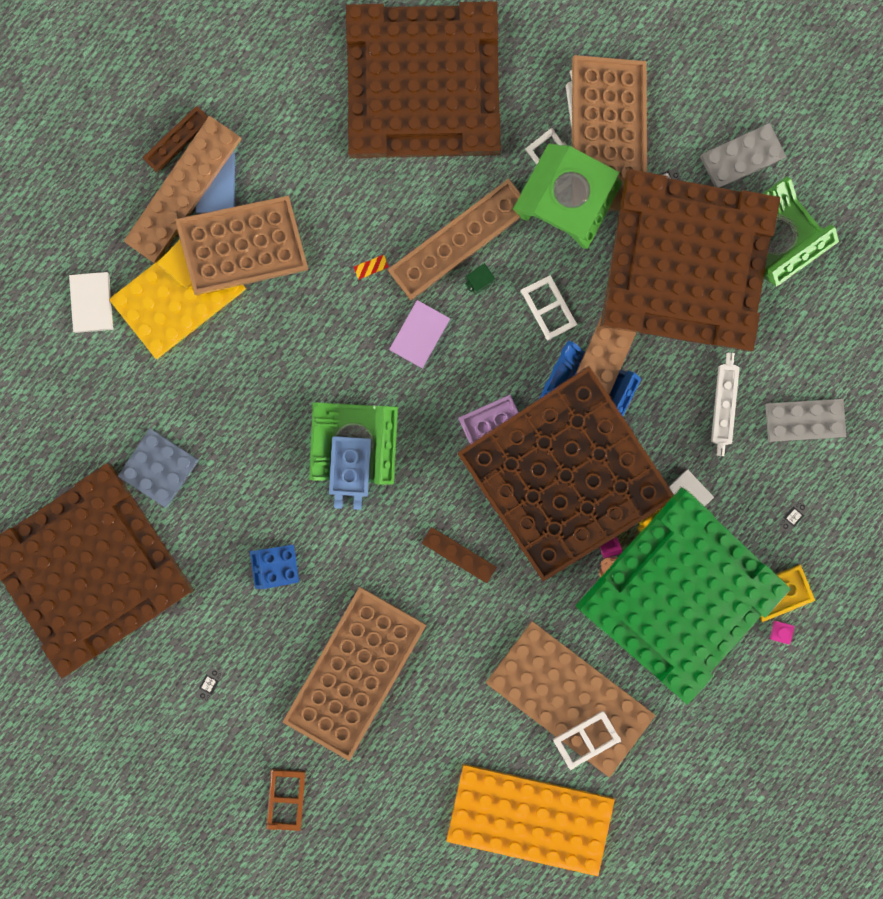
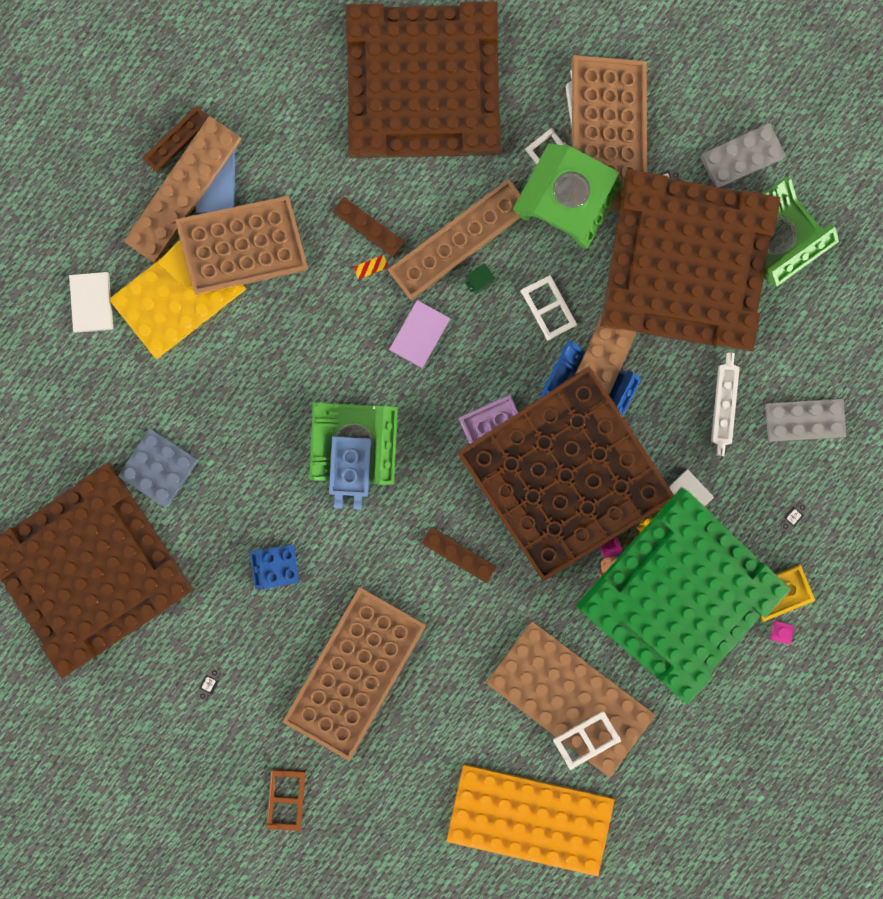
none -> reddish brown plate [333,197,405,258]

